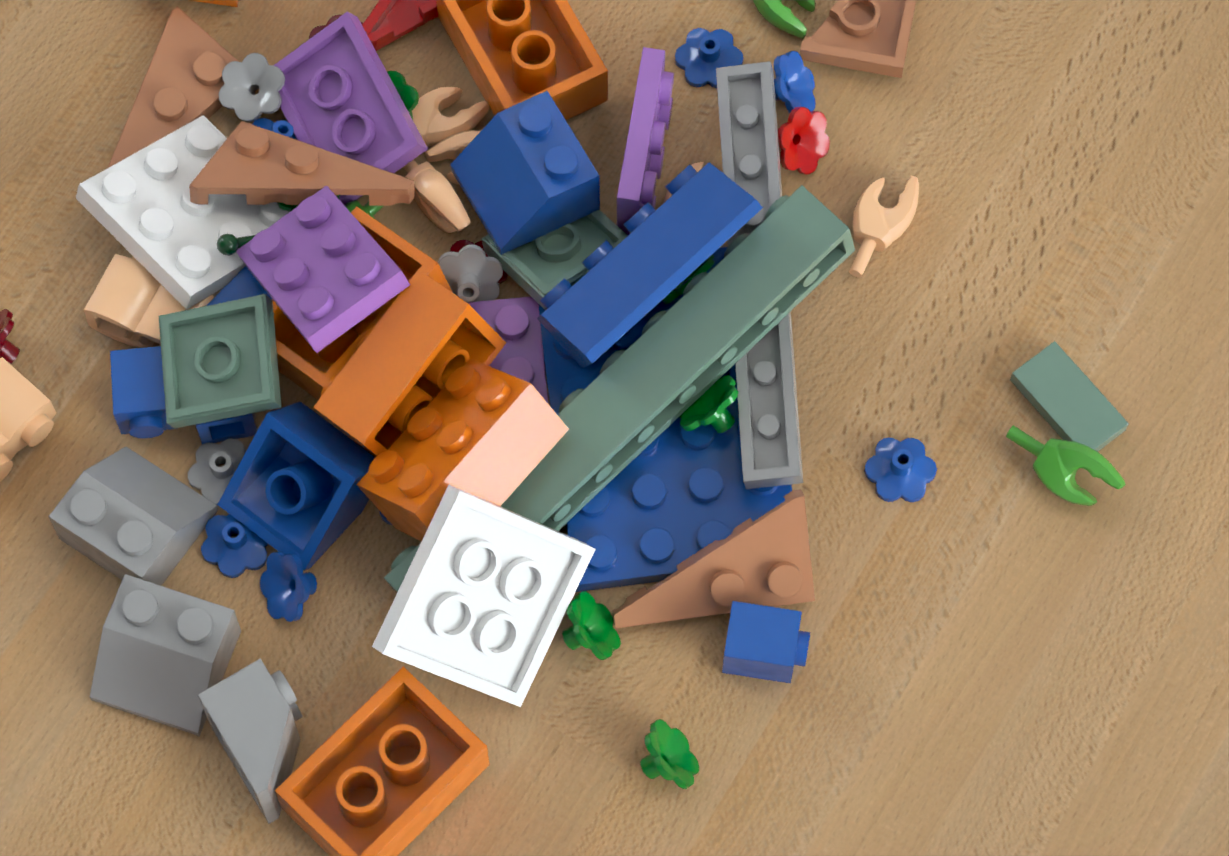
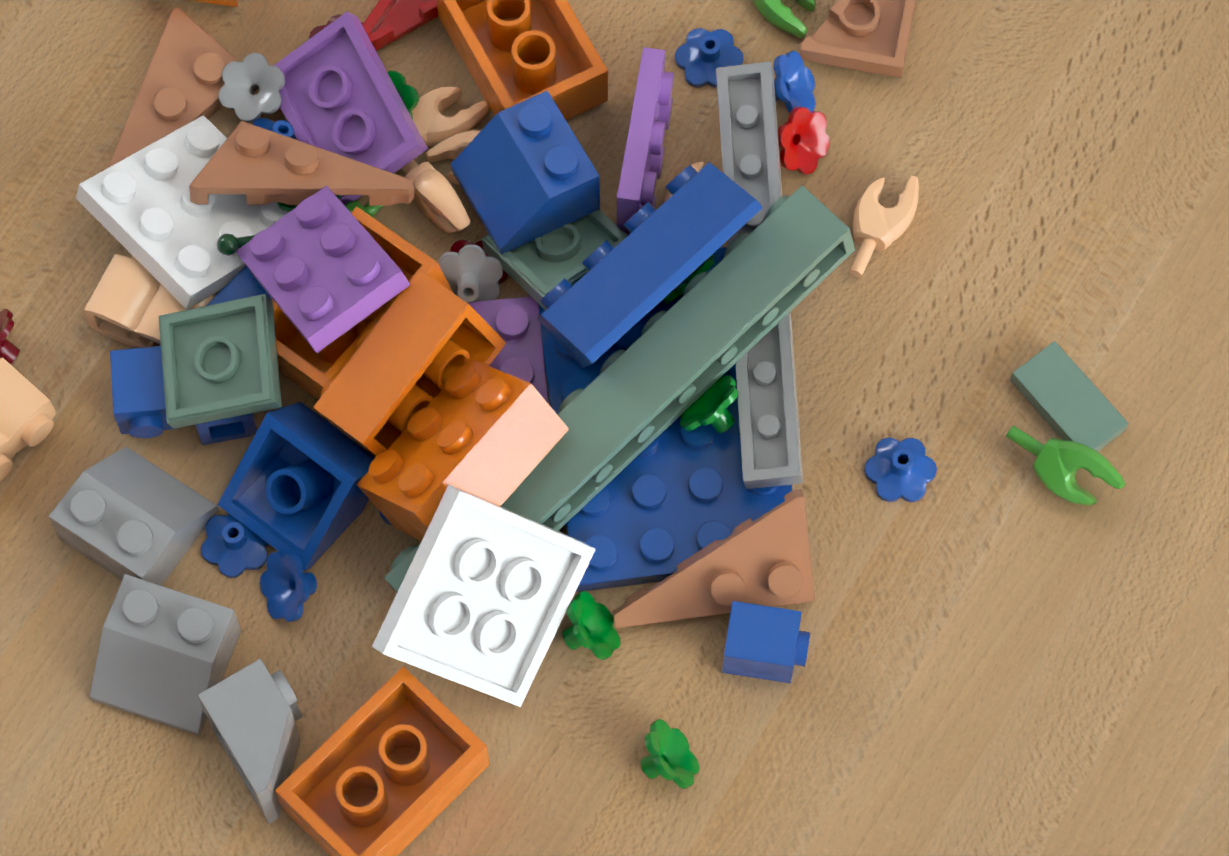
light grey plant [188,438,246,506] -> none

